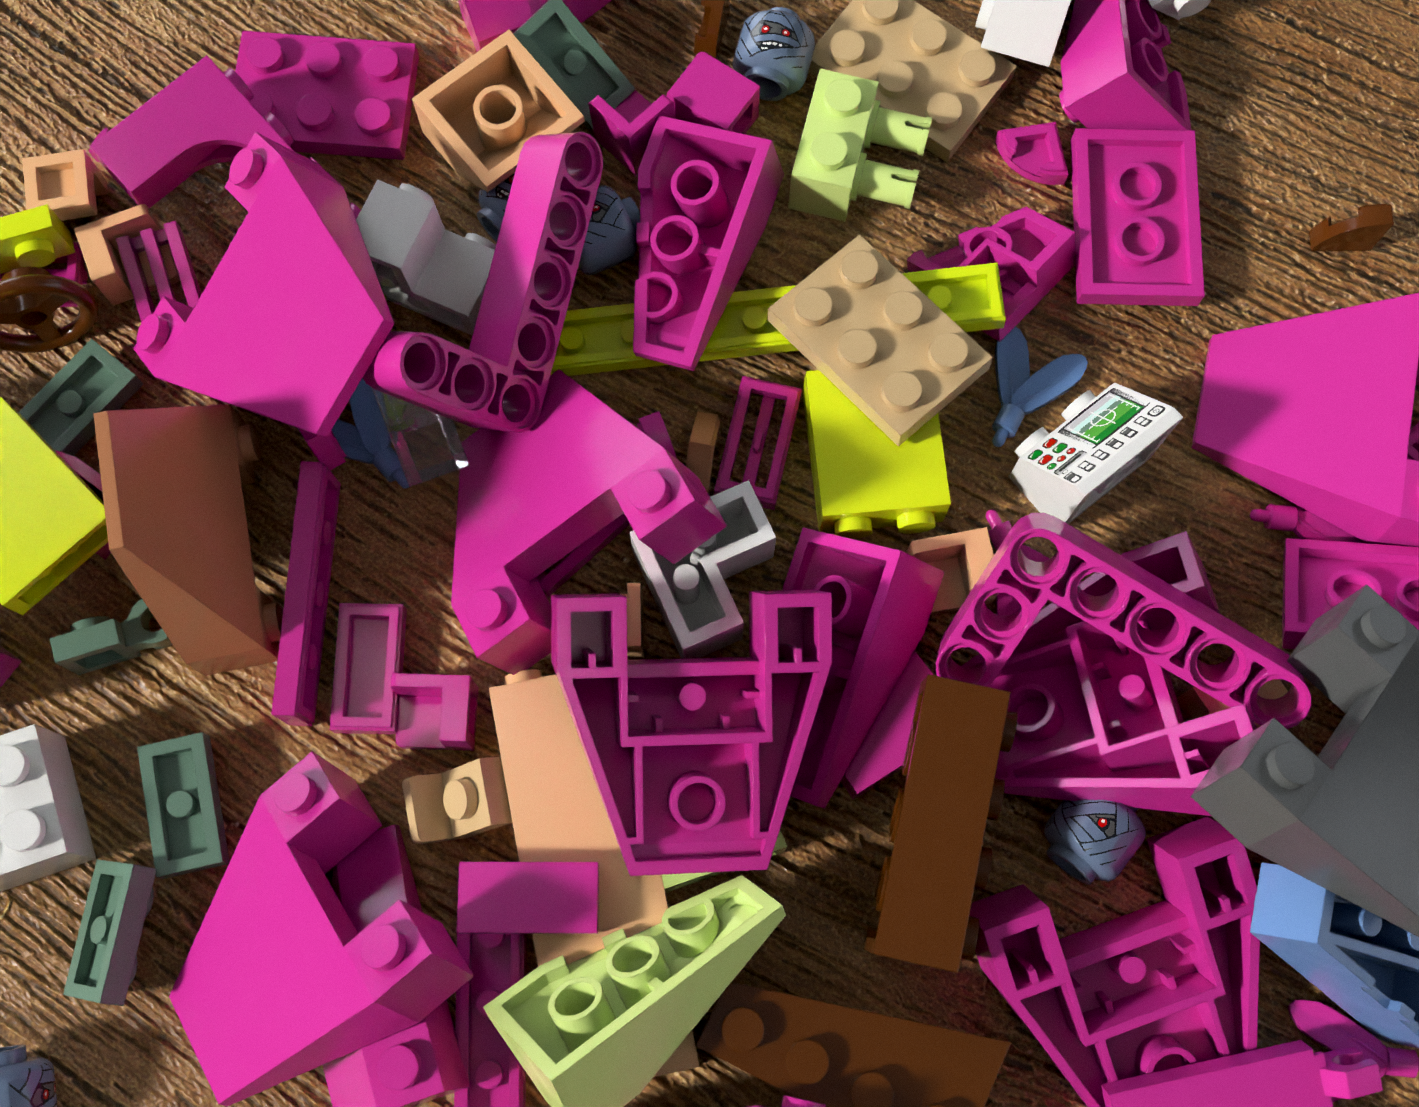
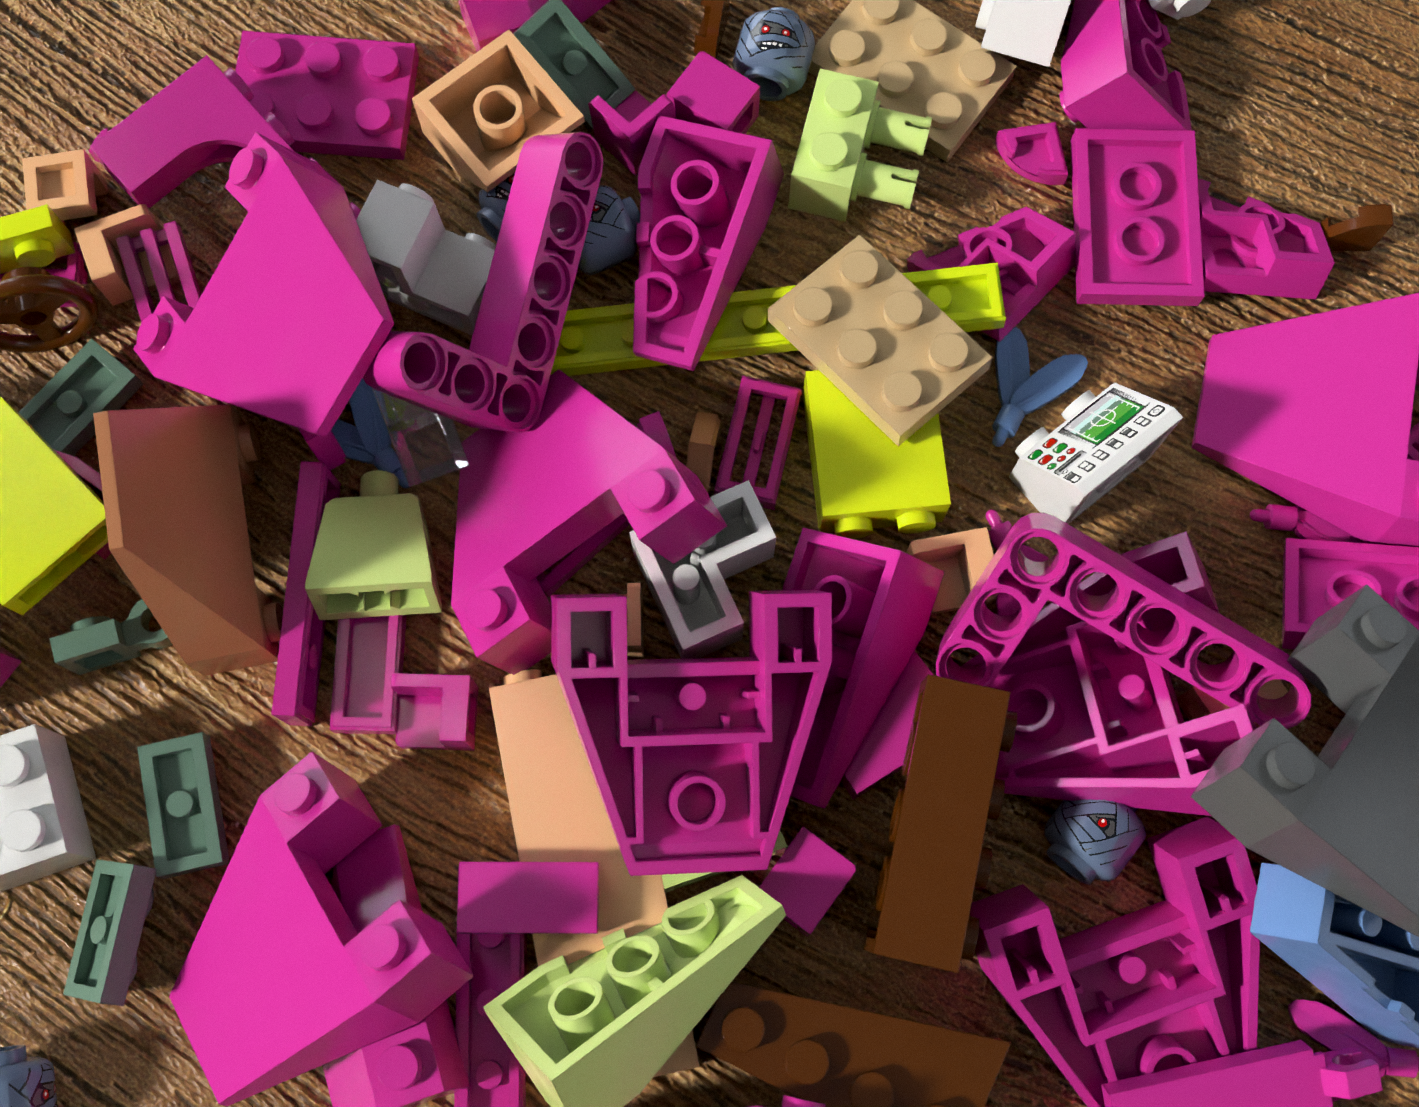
tan bracket [402,756,512,844] -> none
none -> yellowish green torso [305,470,442,620]
none -> dark pink panel [759,827,856,937]
none -> dark pink slope [1198,179,1335,300]

